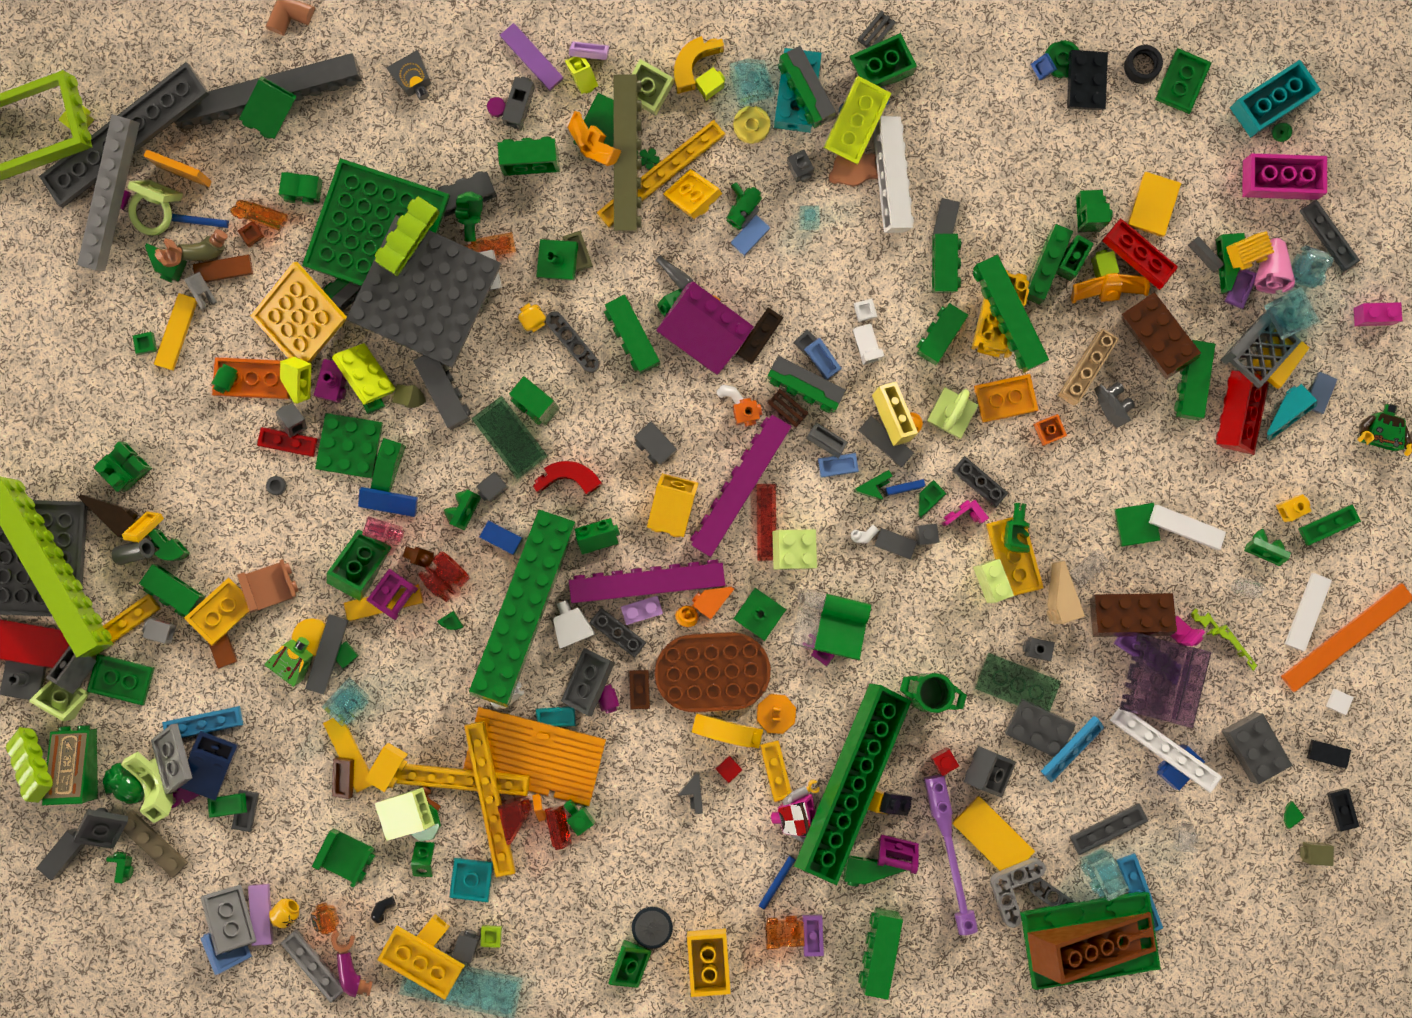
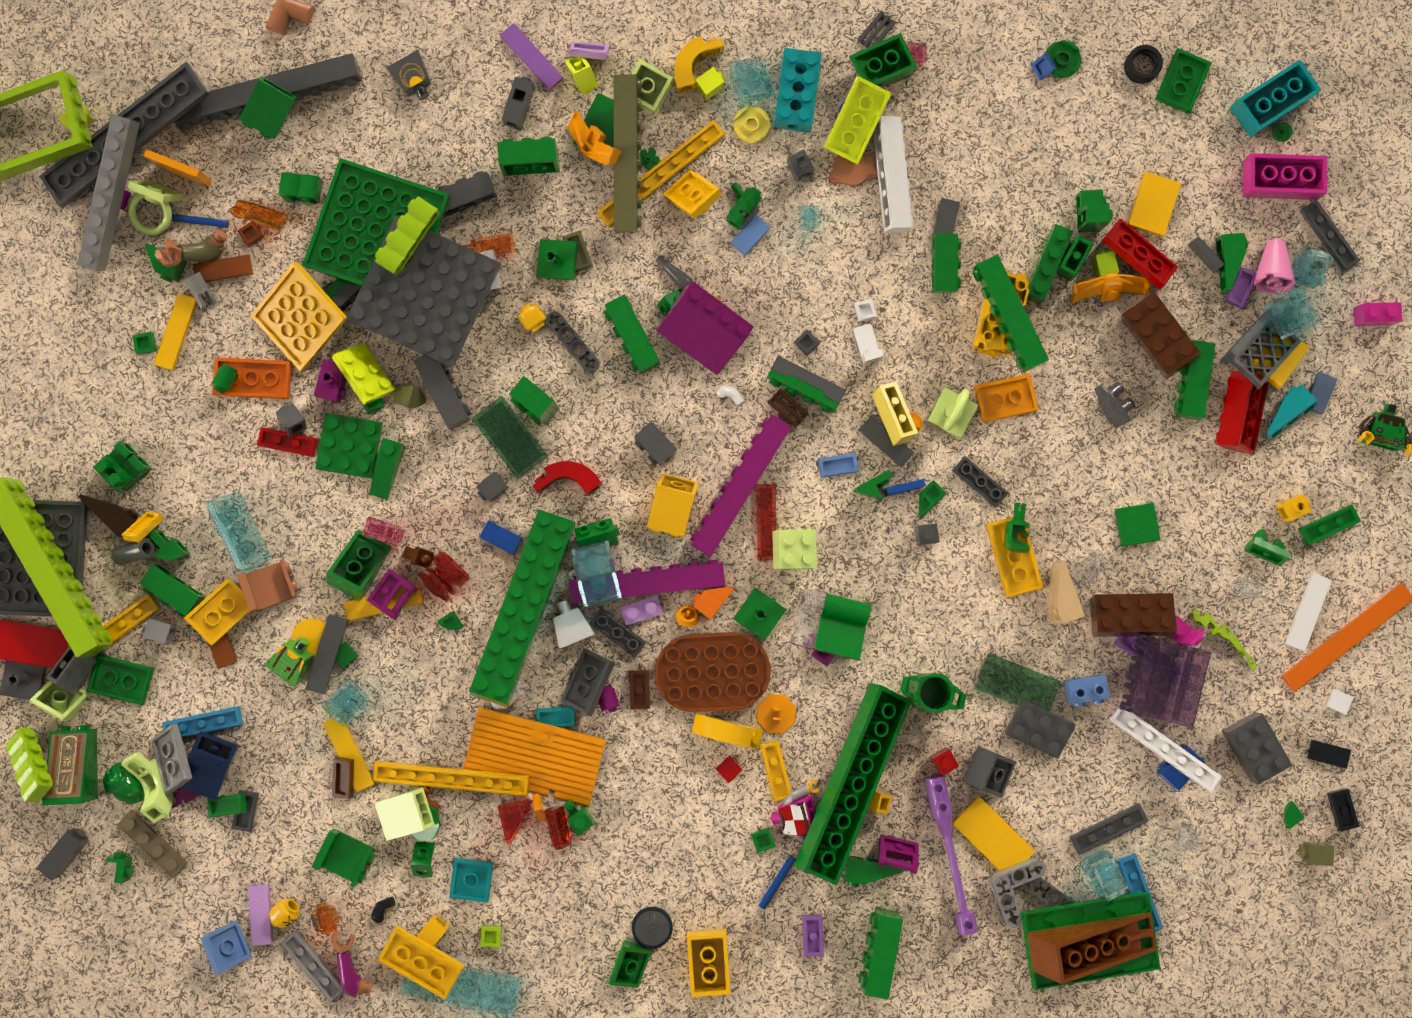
dark grey tile [73,808,128,849] -> none
light grey tile [200,884,257,955] -> none
dark grey tile [266,476,287,495] -> none
neon yellow slope [280,357,312,404] -> none
blue tile [358,487,418,517] -> none
yellow brick [364,743,408,792] -> none
green tile [444,489,481,531] -> none
dark grey brick [452,929,480,963] -> none
green piece [455,191,483,242] -> none
yellow tile [464,721,516,877] -> none
magenta tile [487,97,506,117] -> none
dark grey slope [678,772,703,814] -> none
orange brick [732,398,762,427] -> none
dark brown tile [736,307,784,365] -> none
clear orange cylinder [765,916,805,950] -> none
piece [778,45,836,129] -> none
medium blue tile [804,338,842,380] -> none
dark grey tile [806,423,848,458] -> none
white arm [851,525,879,543] -> none
dark grey tile [874,528,917,559] -> none
black plate [880,792,912,816] -> none
green brick [916,303,968,366] -> none
dark pink bracket [942,500,989,526] -> none
yellowish green brick [973,559,1014,603] -> none
dark grey brick [1023,637,1055,661] -> none
orange piece [1033,414,1067,446] -> none
dark azure tile [1041,716,1104,783] -> none
tan brick [1058,329,1119,406] -> none
black plate [1067,50,1108,110] -> none
white tile [1149,505,1226,550] -> none
yellow brick [1226,231,1274,270] -> none
none -> clear light blue slope [205,491,273,572]
none -> clear light blue slope [570,540,622,608]
none -> green plate [751,827,776,853]
none -> clear pink tile [907,43,927,63]
none -> medium blue brick [1063,674,1110,707]

